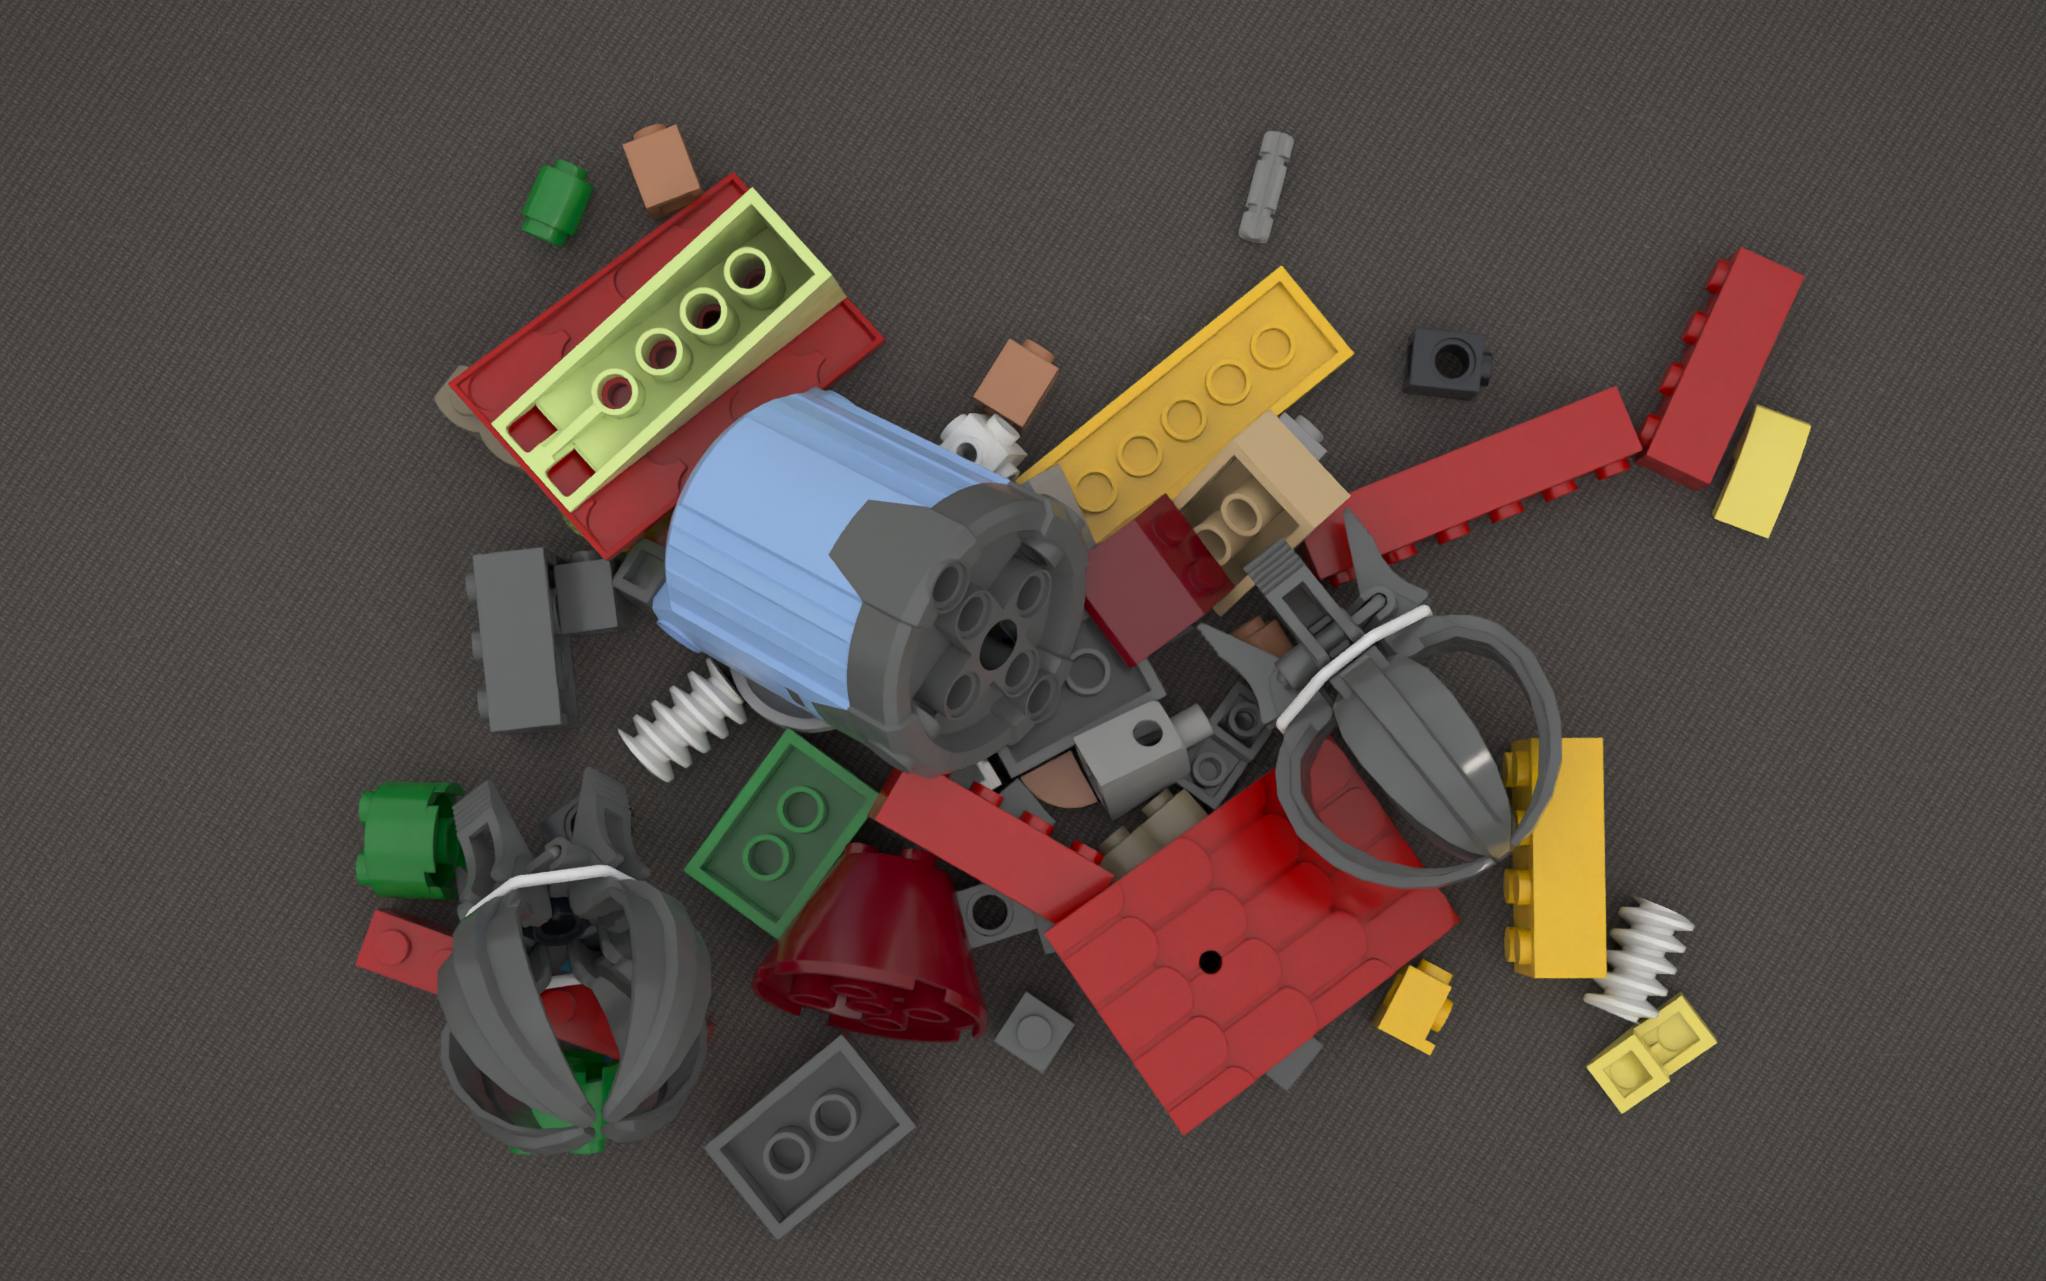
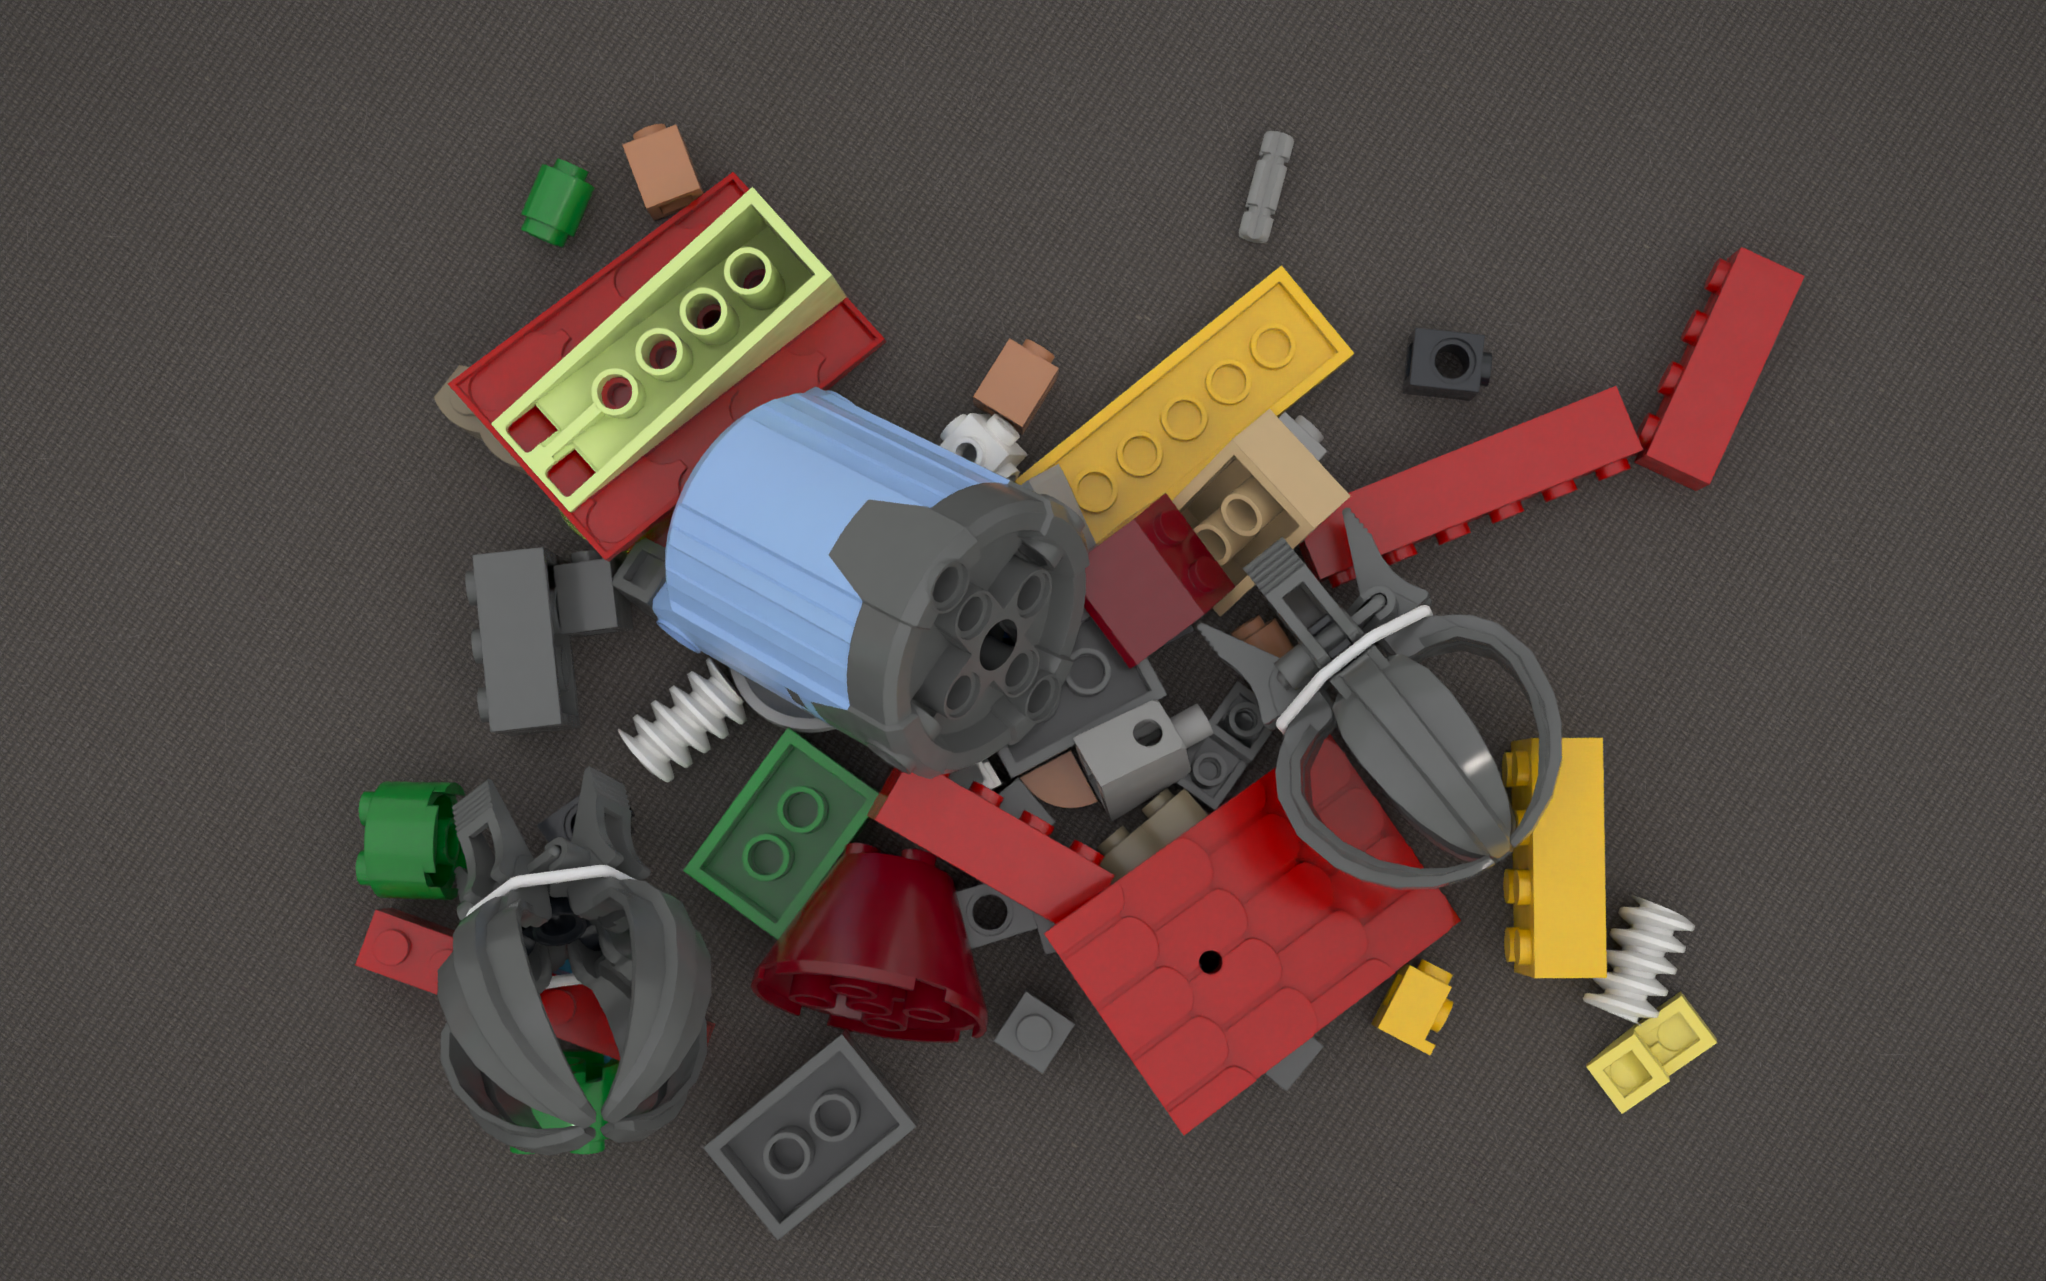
light yellow slope [1712,404,1811,538] -> none

